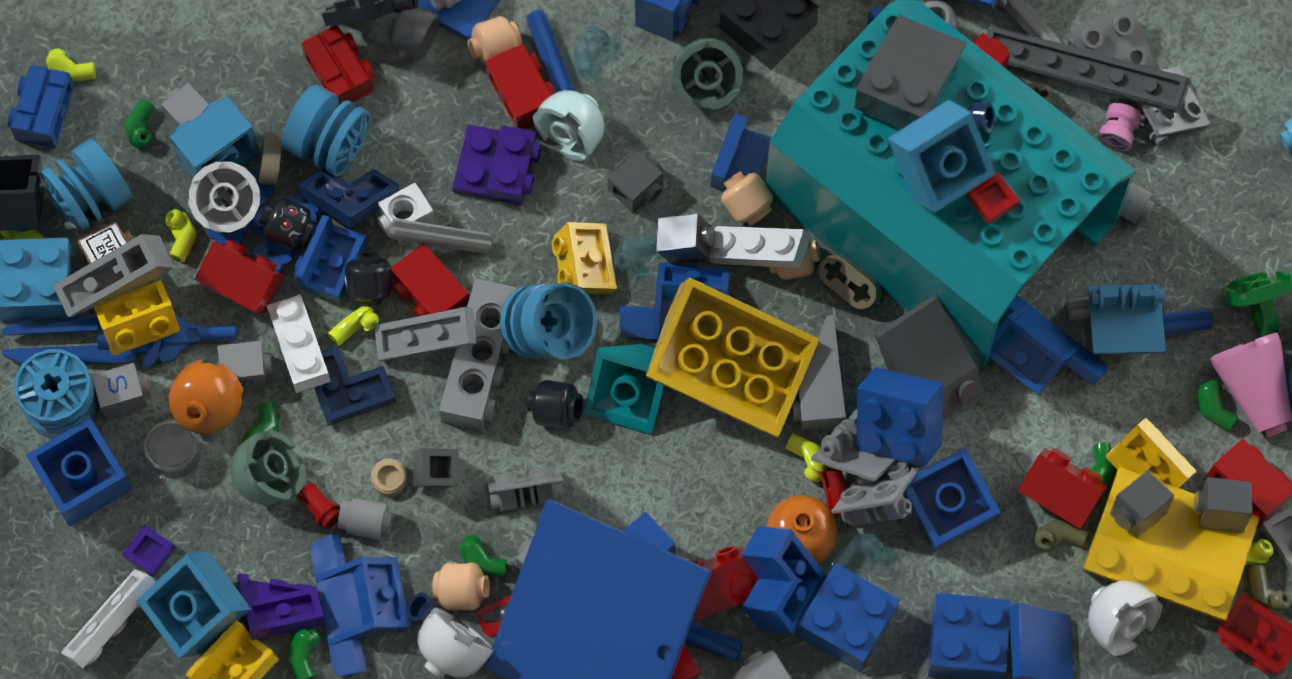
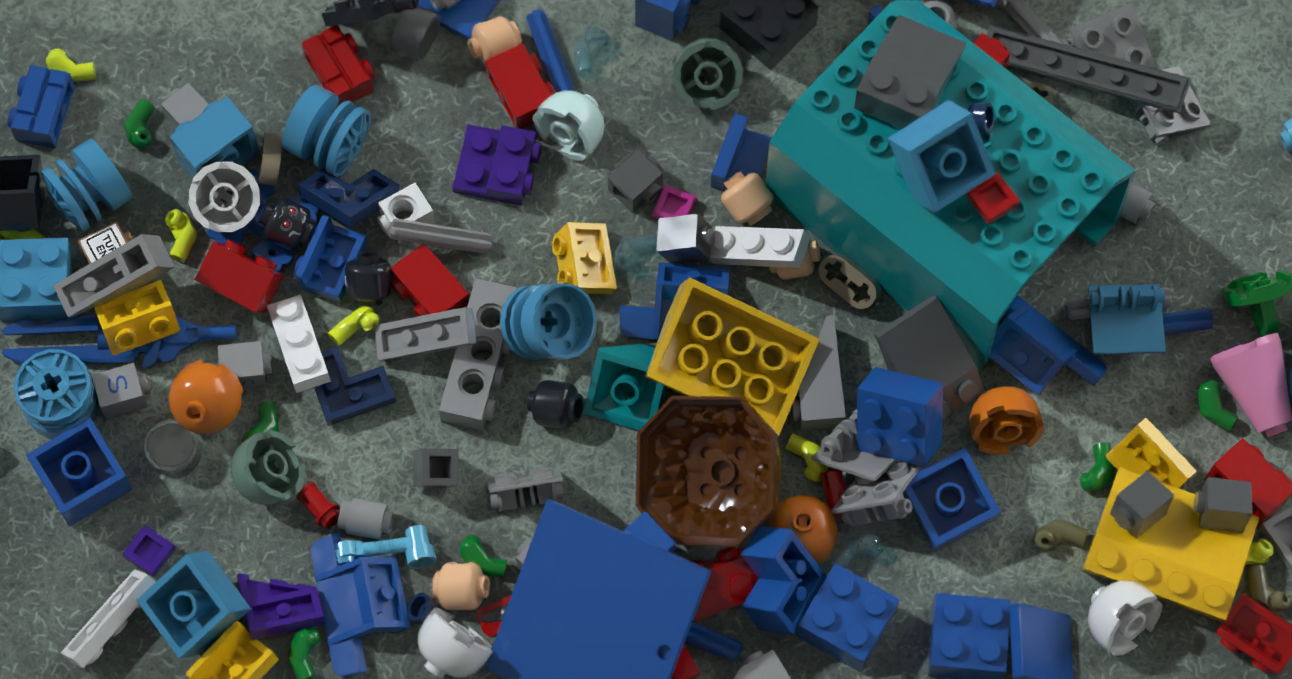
tan tile [370,459,408,497] -> none
red brick [1017,448,1108,529] -> none
bright pink wheel [1098,103,1142,151] -> none
none -> medium azure brick [336,525,437,569]
none -> reddish brown rock [635,396,782,546]
none -> dark pink tile [651,184,697,221]
none -> orange cylinder [969,386,1044,455]

